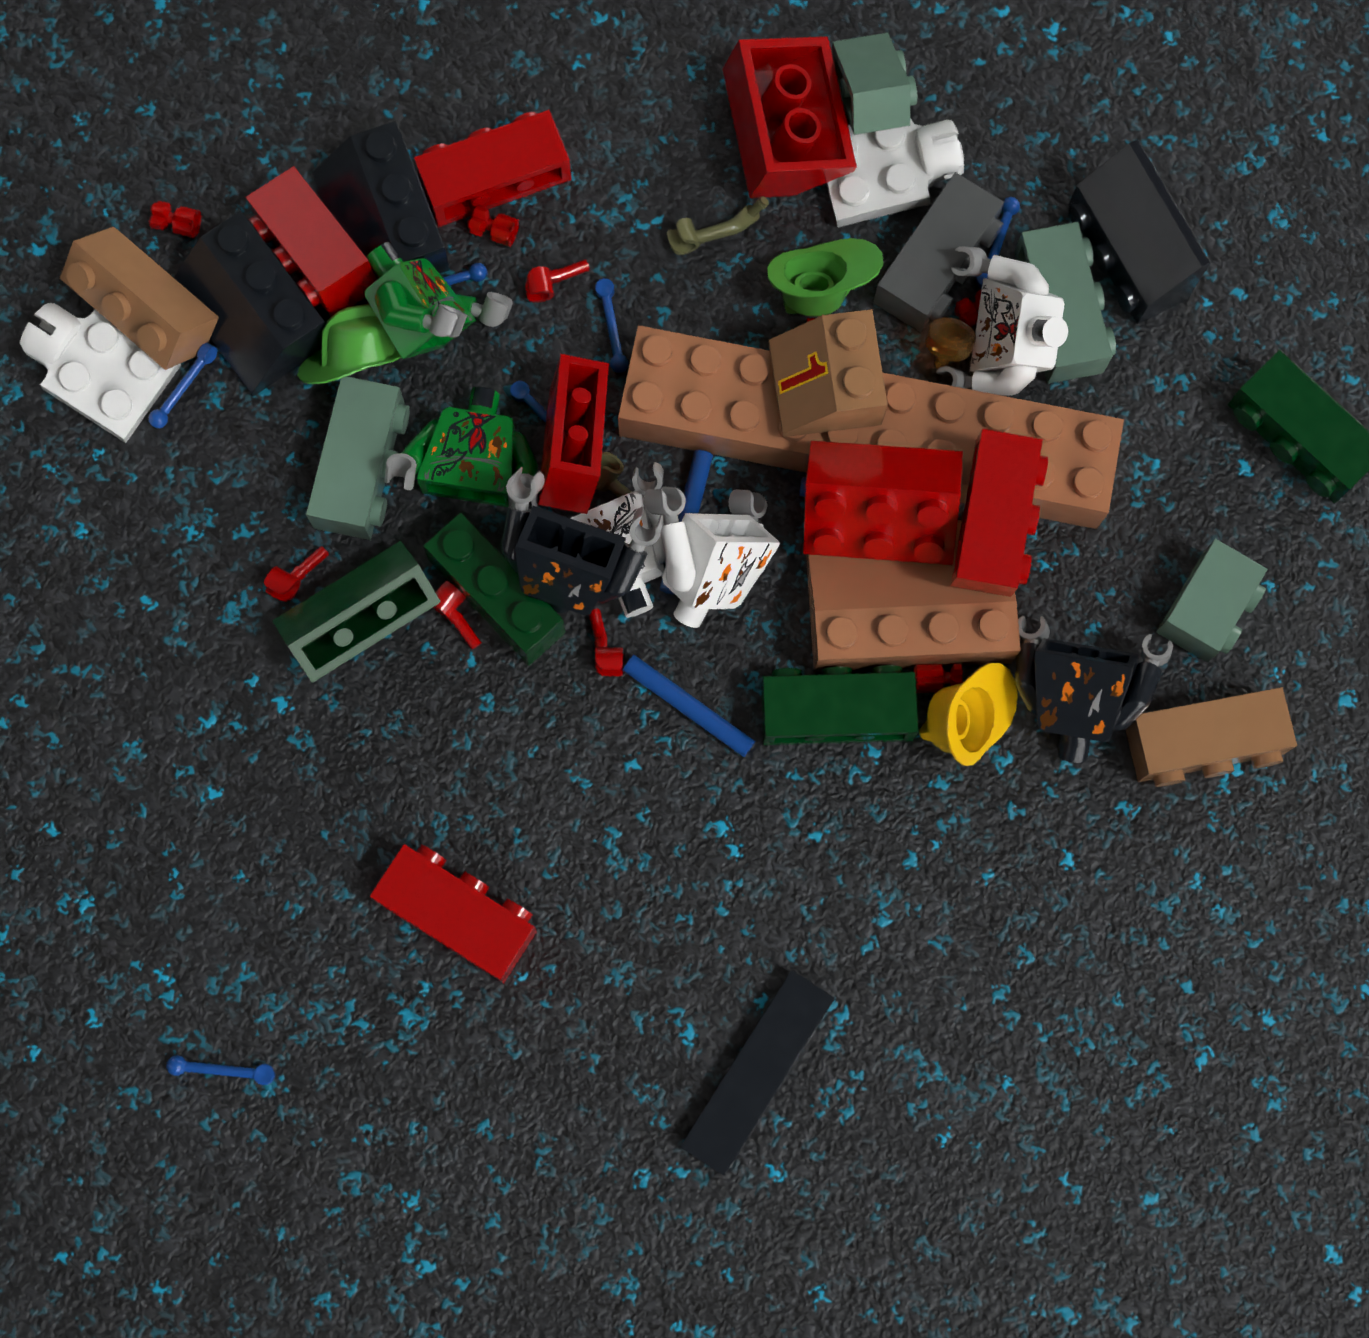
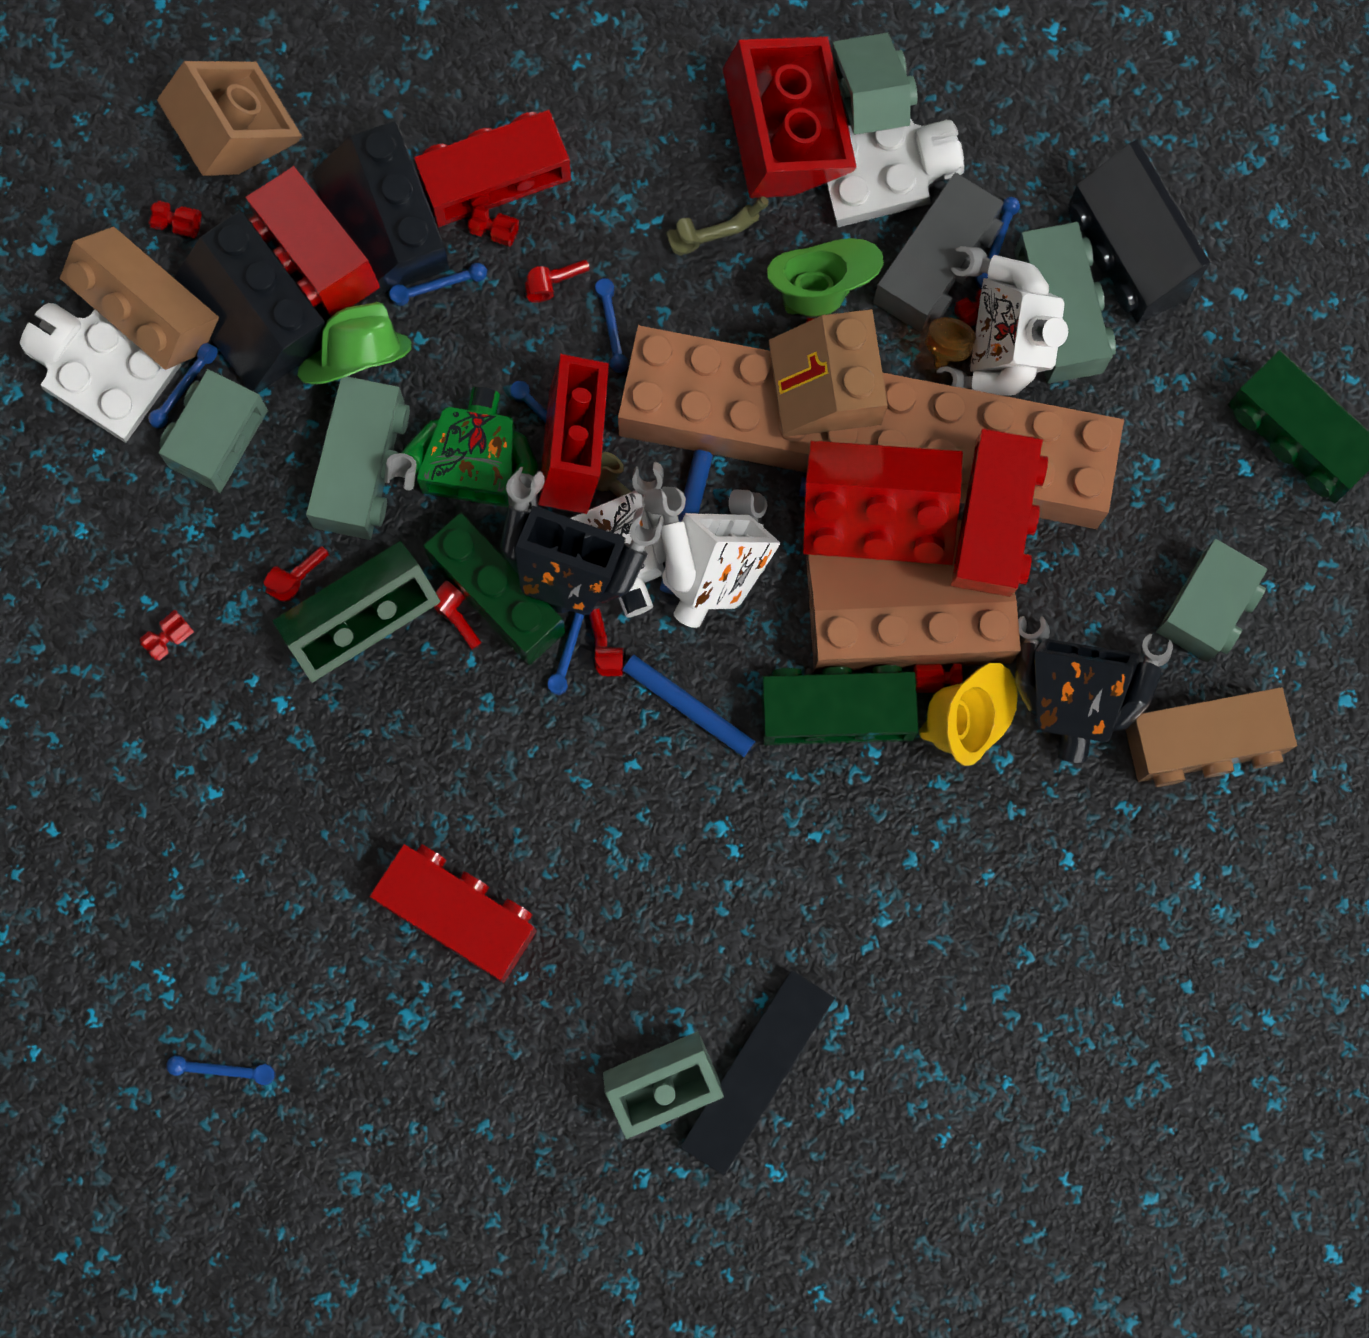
green torso [365,241,513,359] -> none
none -> red piece [140,610,194,661]
none -> medium nougat slope [157,61,302,176]
none -> sand green brick [159,369,268,493]
none -> blue hinge [548,612,584,695]
none -> sand green brick [603,1031,724,1139]

